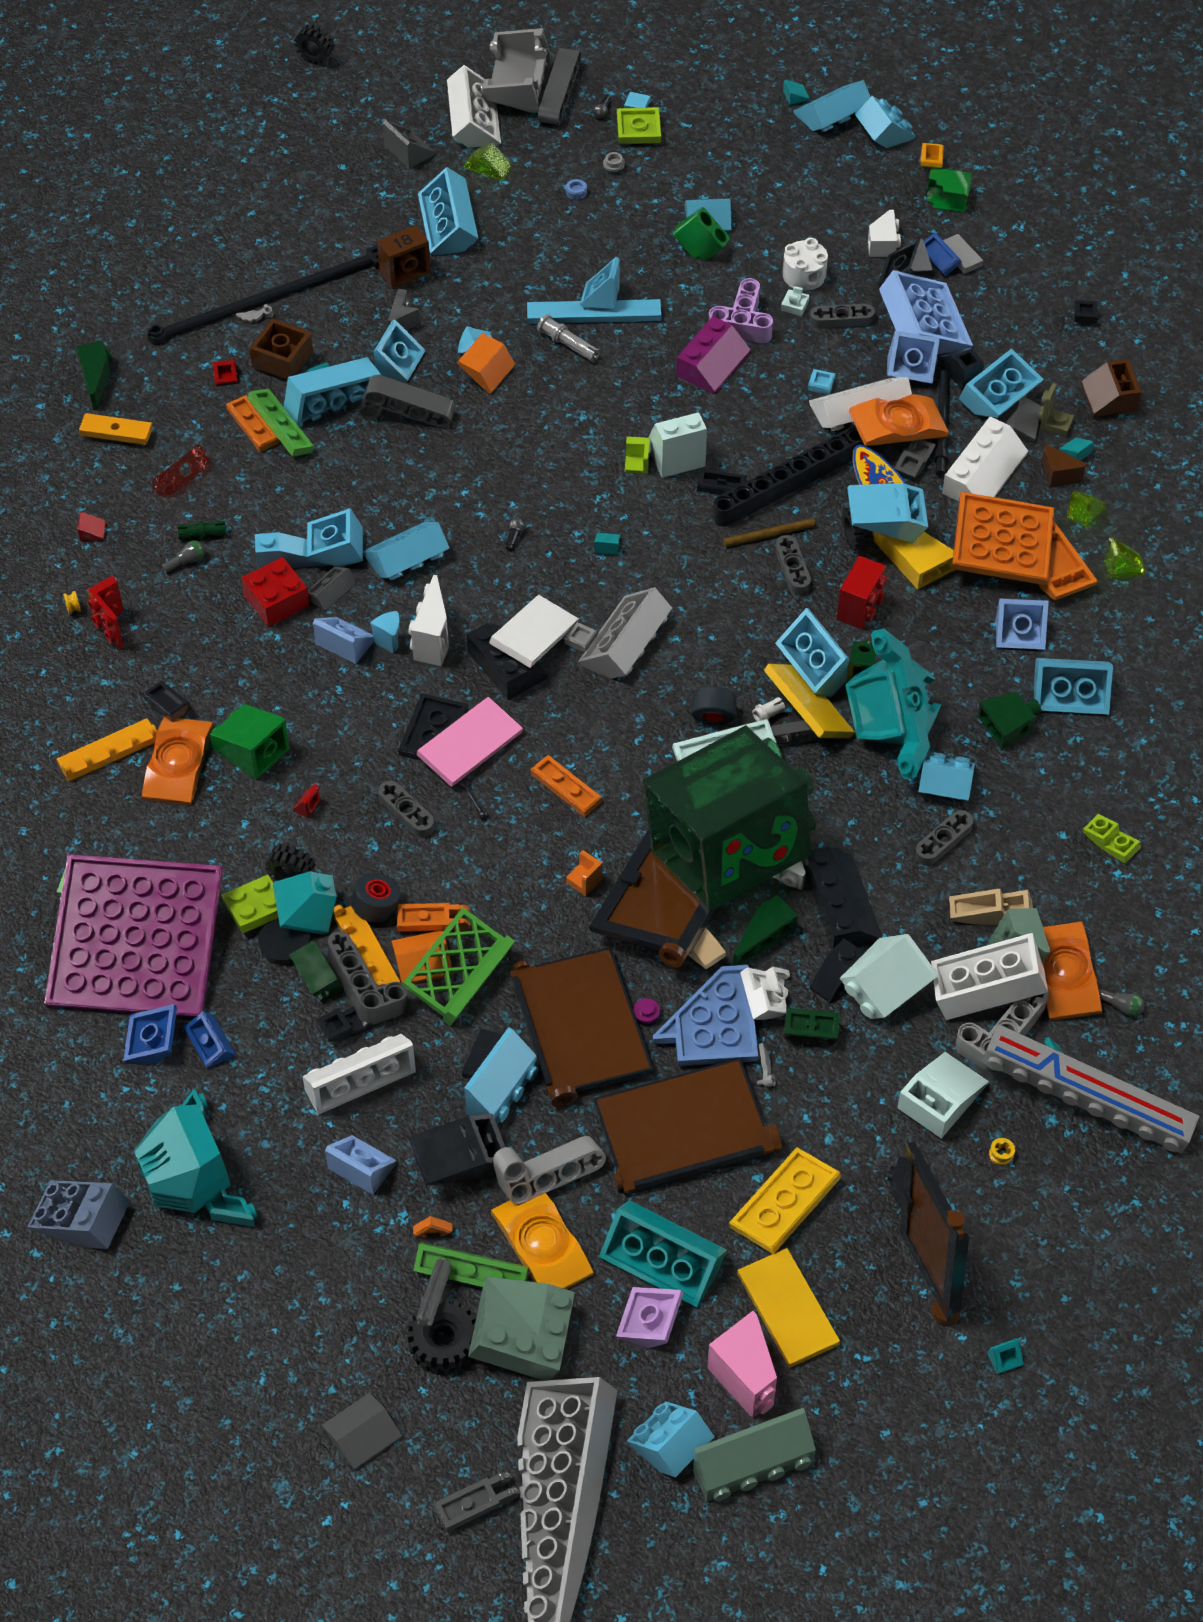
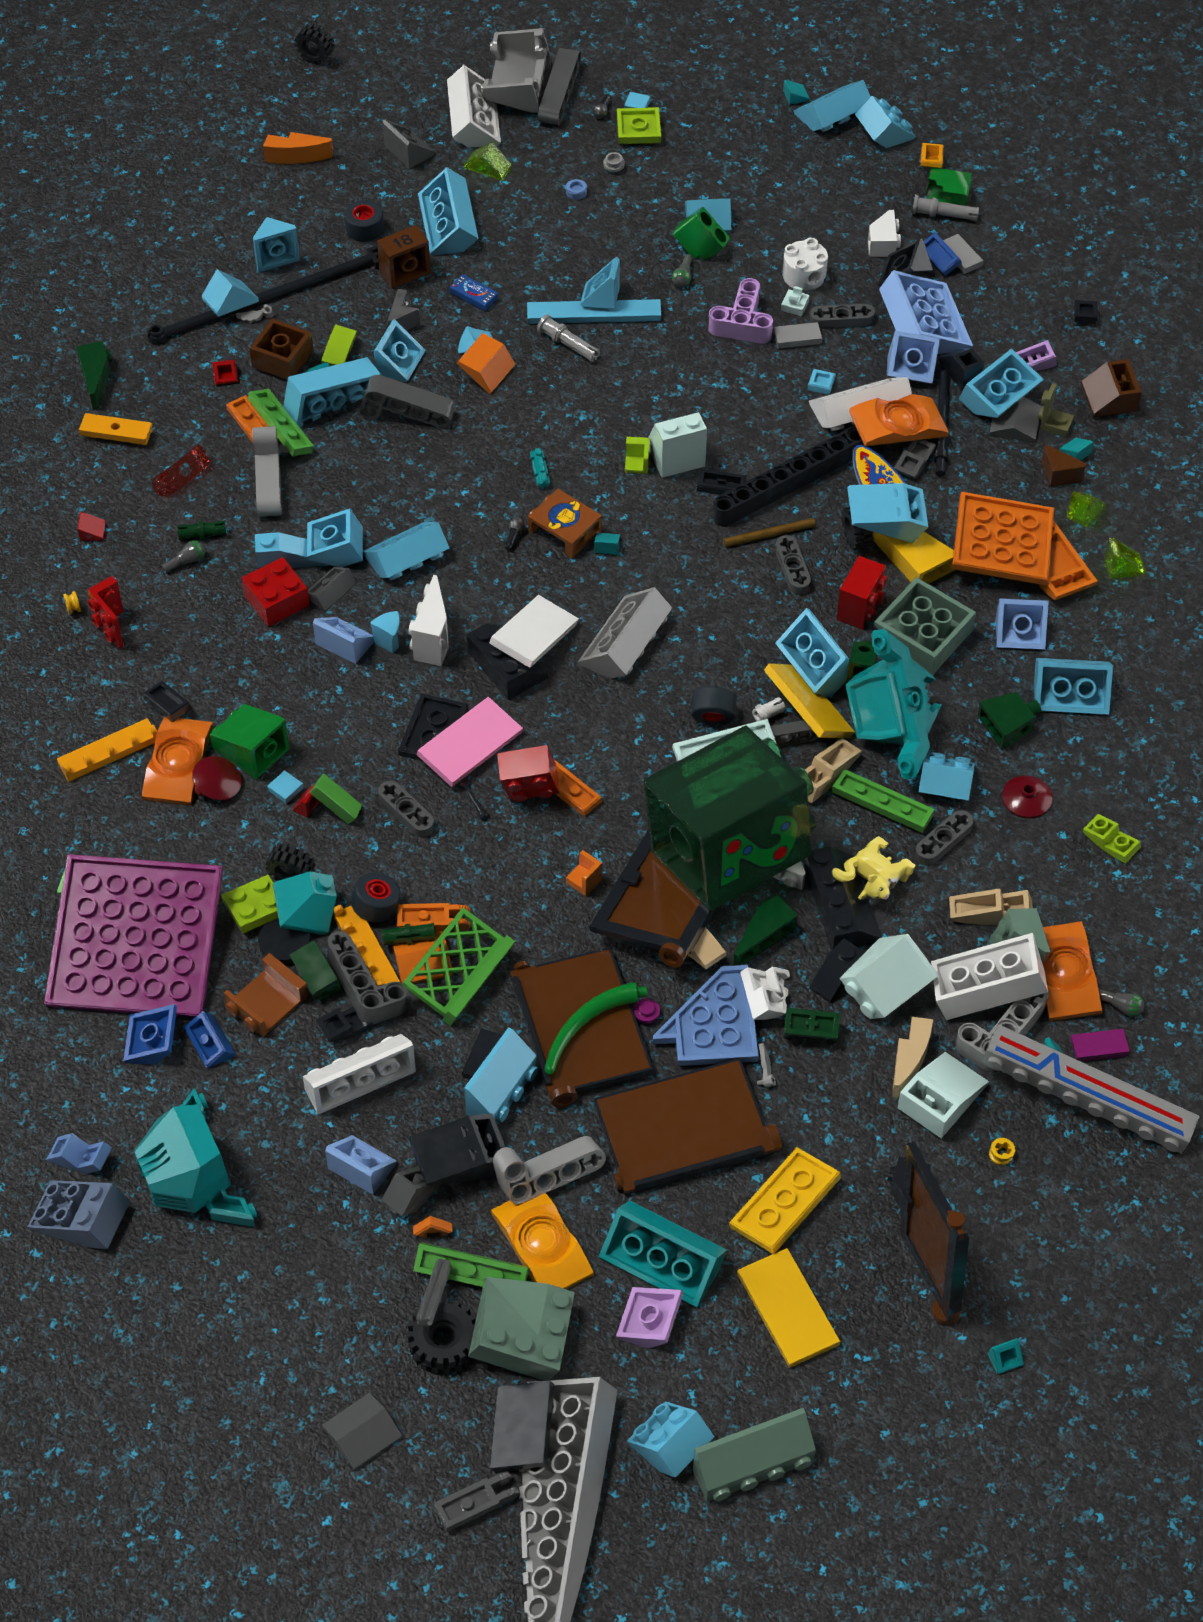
light grey tile [564,622,597,652] -> none
magenta slope [676,316,750,394] -> none
bright pink slope [707,1311,777,1418] -> none
white slope [942,417,1028,501] -> none
none -> medium blue slope [46,1133,112,1174]
none -> dark red dish [192,756,242,801]
none -> medium azure slope [202,269,259,317]
none -> dark orange panel [224,953,309,1037]
none -> light grey beam [252,426,282,517]
none -> medium azure slope [253,217,300,272]
none -> orange slope [263,132,333,164]
none -> medium azure tile [267,770,303,804]
none -> bright green slope [309,773,362,824]
none -> lime slope [321,324,357,366]
none -> black wheel [344,200,384,241]
none -> dark green pin [382,922,436,946]
none -> dark grey slope [382,1166,442,1216]
none -> blue tile [449,274,498,311]
none -> black tile [490,1380,554,1472]
none -> red brick [498,745,560,802]
none -> dark orange panel [528,489,602,559]
none -> teal axle [530,448,550,489]
none -> green animal [545,982,648,1075]
none -> dark grey piece [672,254,693,287]
none -> light grey tile [774,322,822,349]
none -> tan slope [793,738,862,803]
none -> bright green plate [832,769,935,833]
none -> light yellow animal [832,836,916,900]
none -> sand green slope [874,577,976,675]
none -> tan slope [892,1017,933,1099]
none -> light grey pin [912,194,979,221]
none -> dark red dish [1002,776,1052,818]
none -> lavender slope [1016,340,1057,371]
none -> magenta tile [1070,1029,1130,1062]

